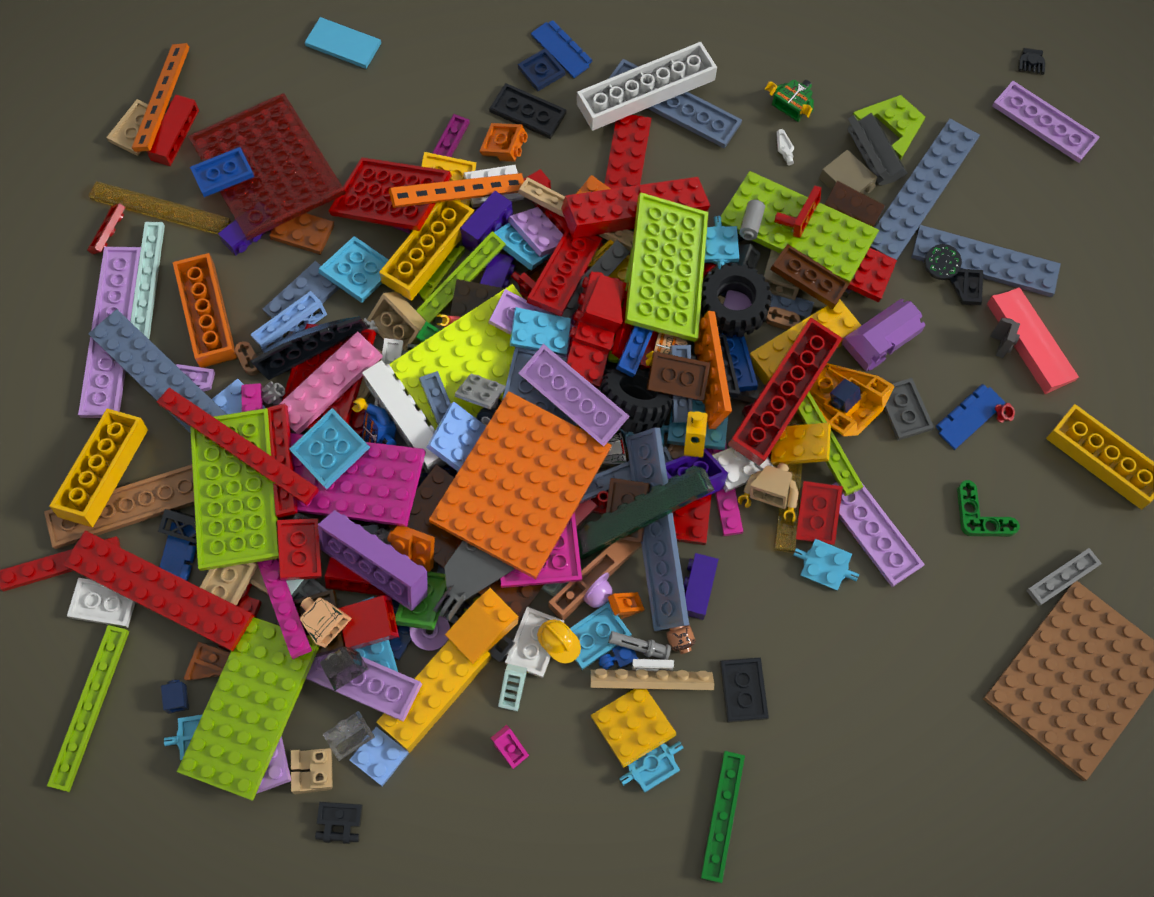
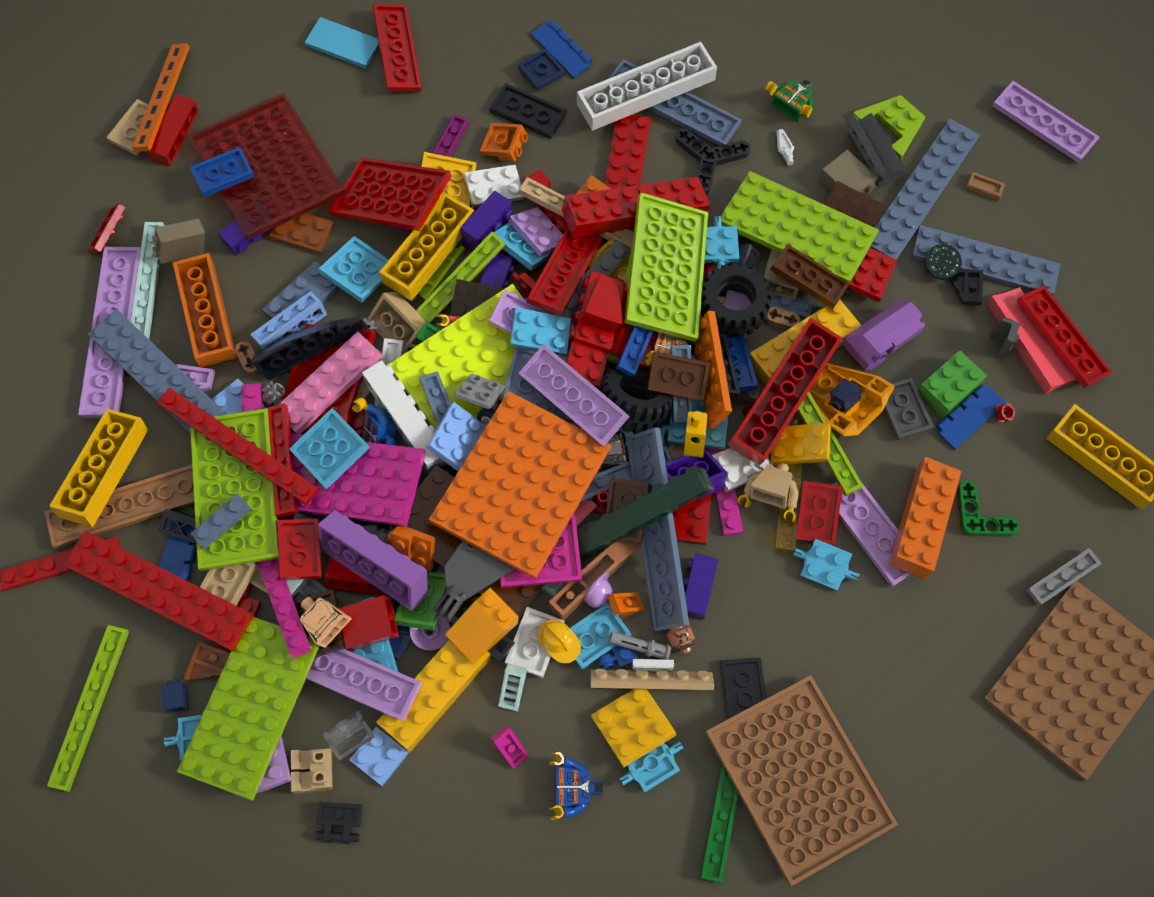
white plate [67,578,136,628] -> none
clear yellow plate [89,181,231,235] -> none
clear smoke torso [320,646,368,691] -> none
orange tile [389,173,524,208] -> none
light grey brick [739,200,765,240] -> none
red piece [774,186,821,238] -> none
black piece [1018,48,1045,75] -> none
none -> dark tan brick [152,219,205,264]
none -> sand blue plate [190,494,252,549]
none -> red plate [372,3,422,92]
none -> torso [549,752,603,820]
none -> black piece [675,128,751,195]
none -> medium nougat plate [705,675,898,887]
none -> orange brick [888,457,961,580]
none -> bright green brick [918,350,987,419]
none -> medium nougat tile [965,172,1005,201]
none -> red plate [1016,286,1112,388]

